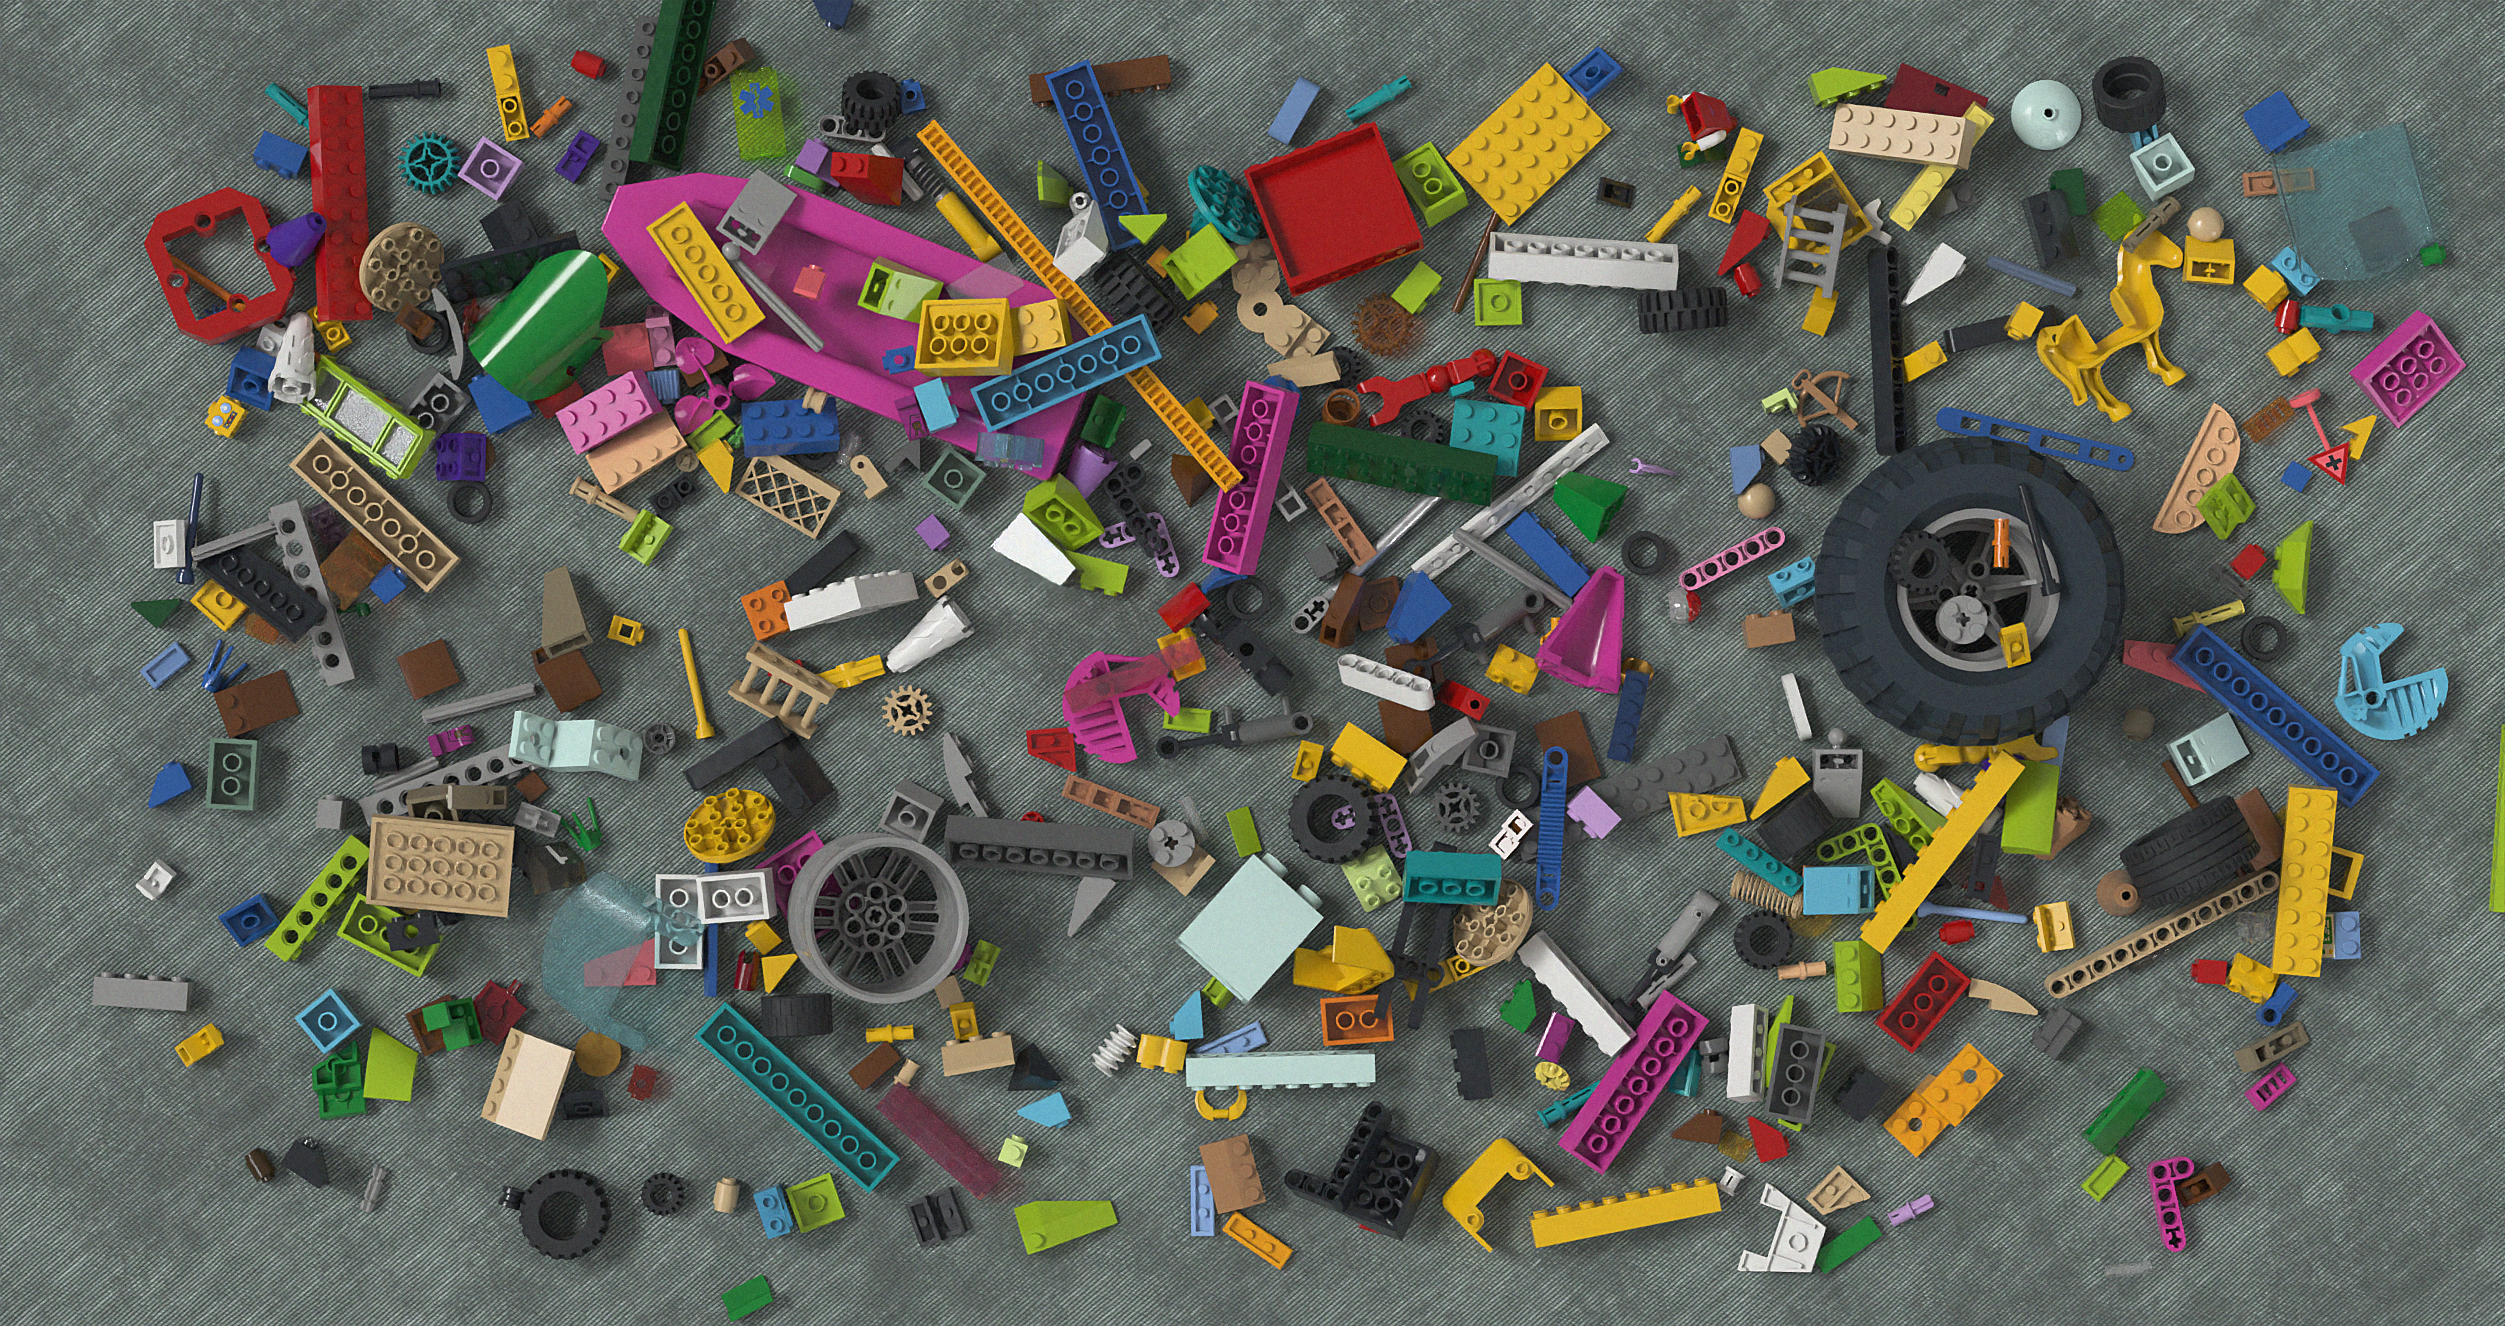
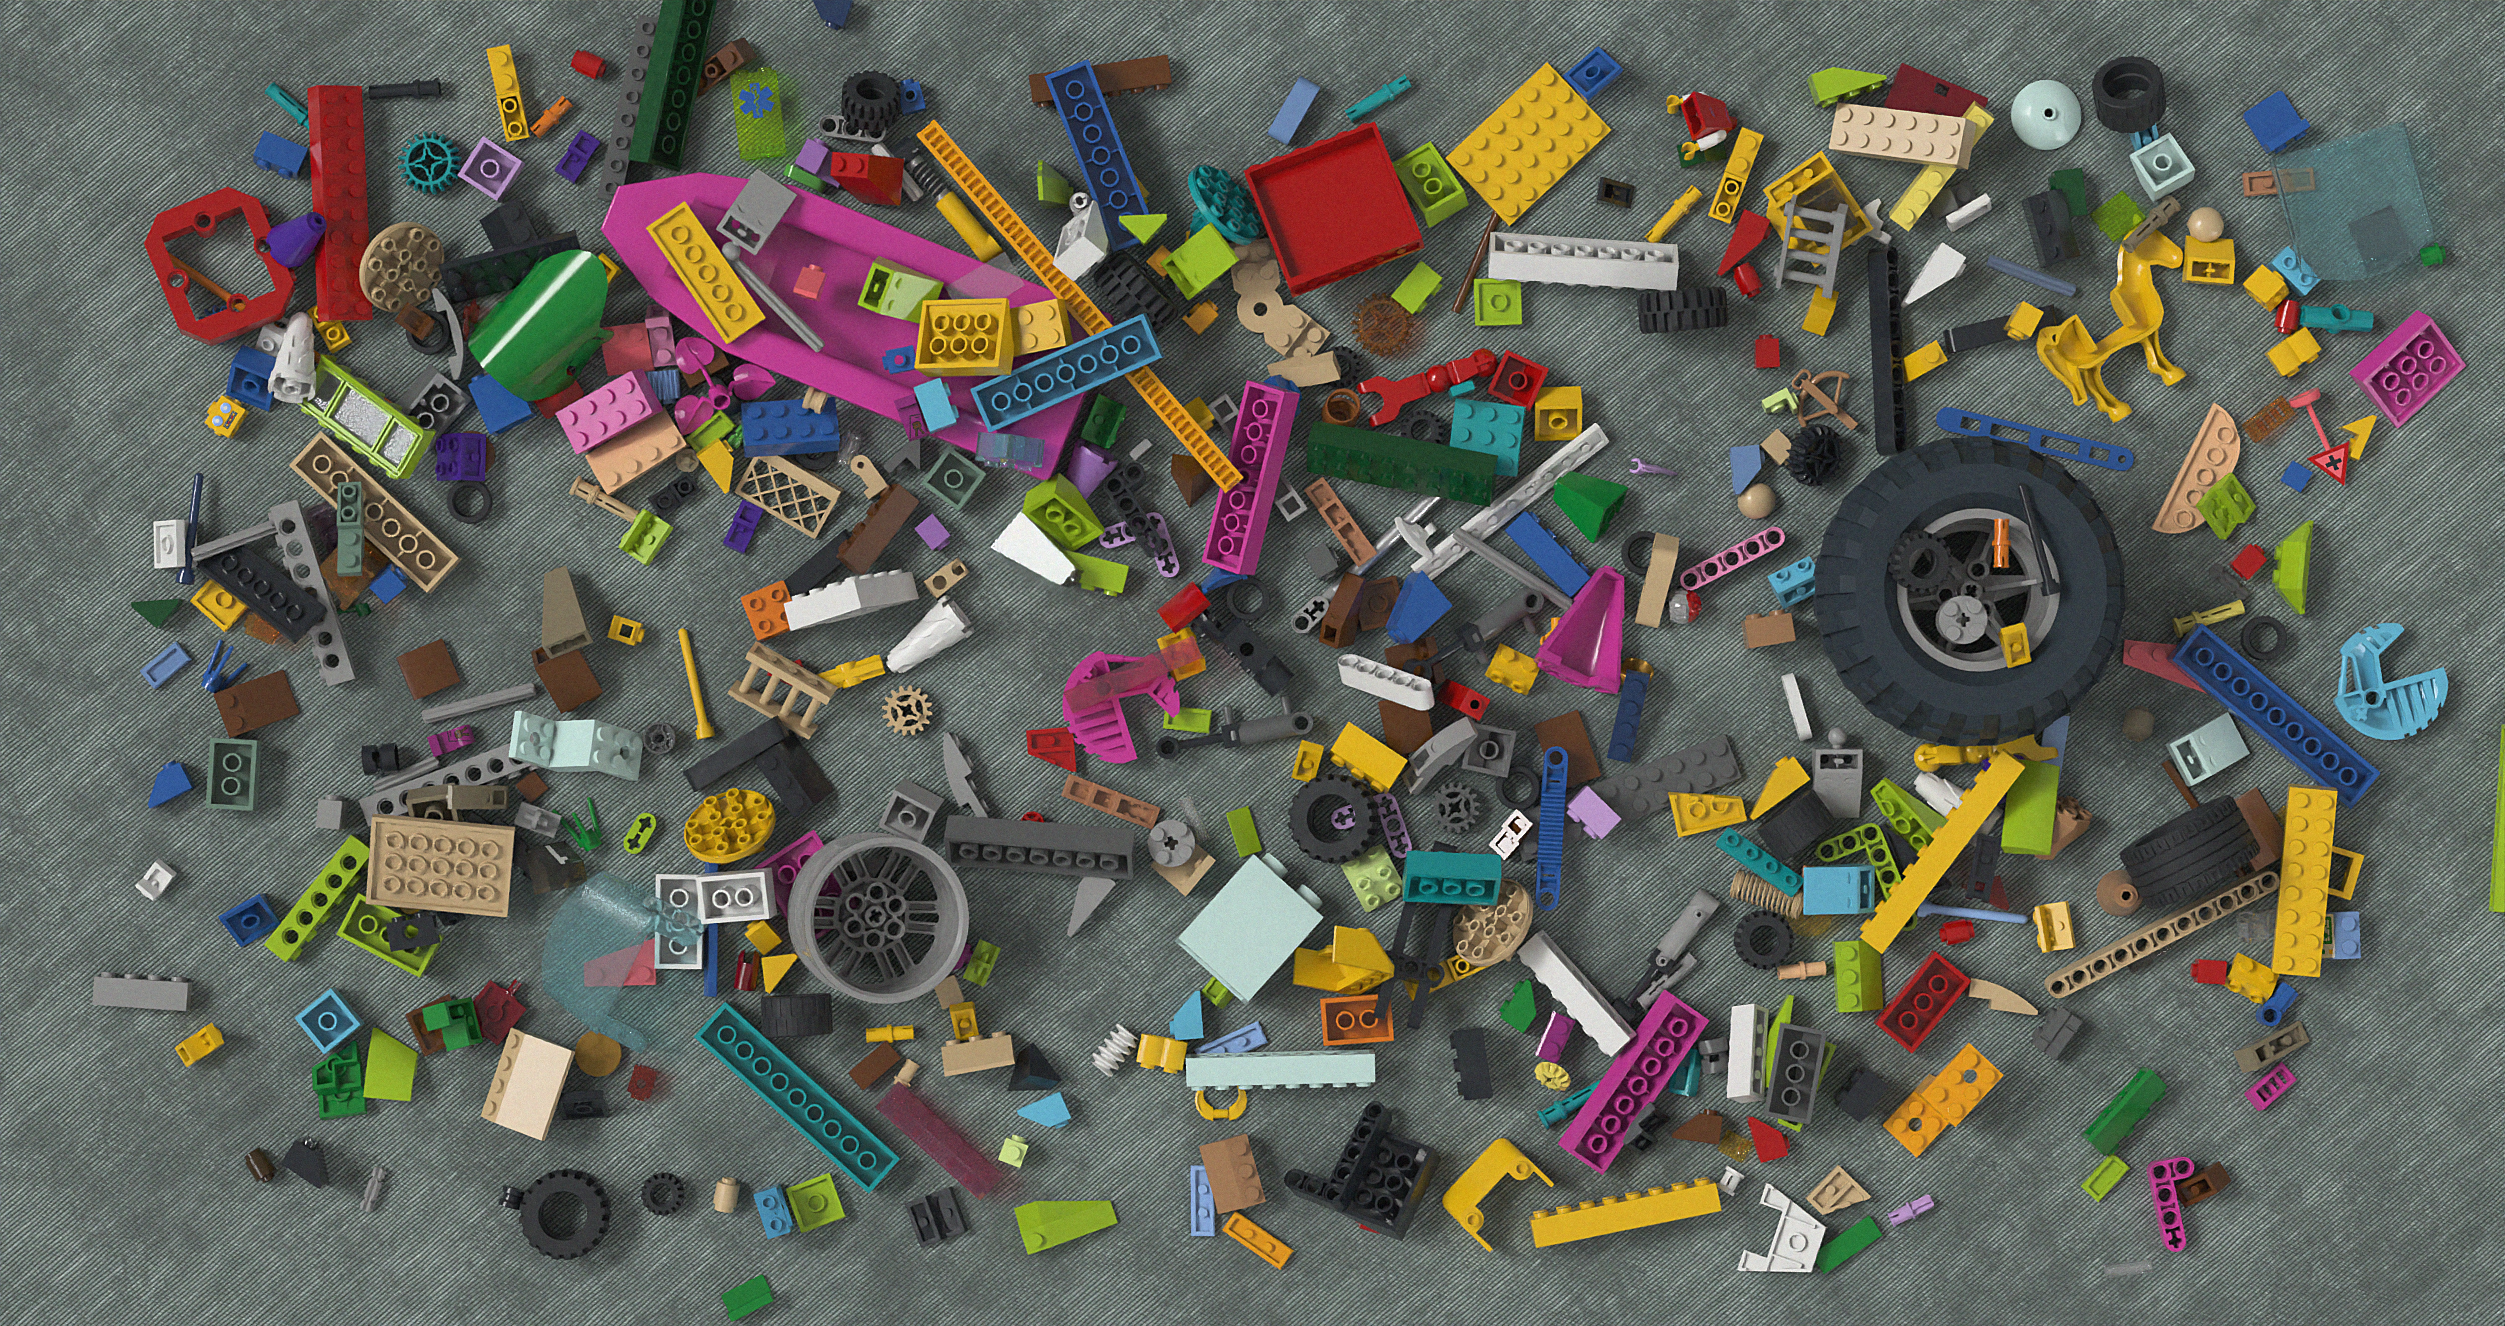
none -> sand green slope [337,482,364,577]
none -> lime beam [623,813,657,854]
none -> dark purple slope [723,500,764,555]
none -> reddish brown brick [836,484,920,575]
none -> white piece [1394,517,1437,559]
none -> black slope [1623,1102,1671,1155]
none -> tan beam [1635,532,1679,628]
none -> red brick [1753,334,1780,369]
none -> white tile [1946,193,1992,232]

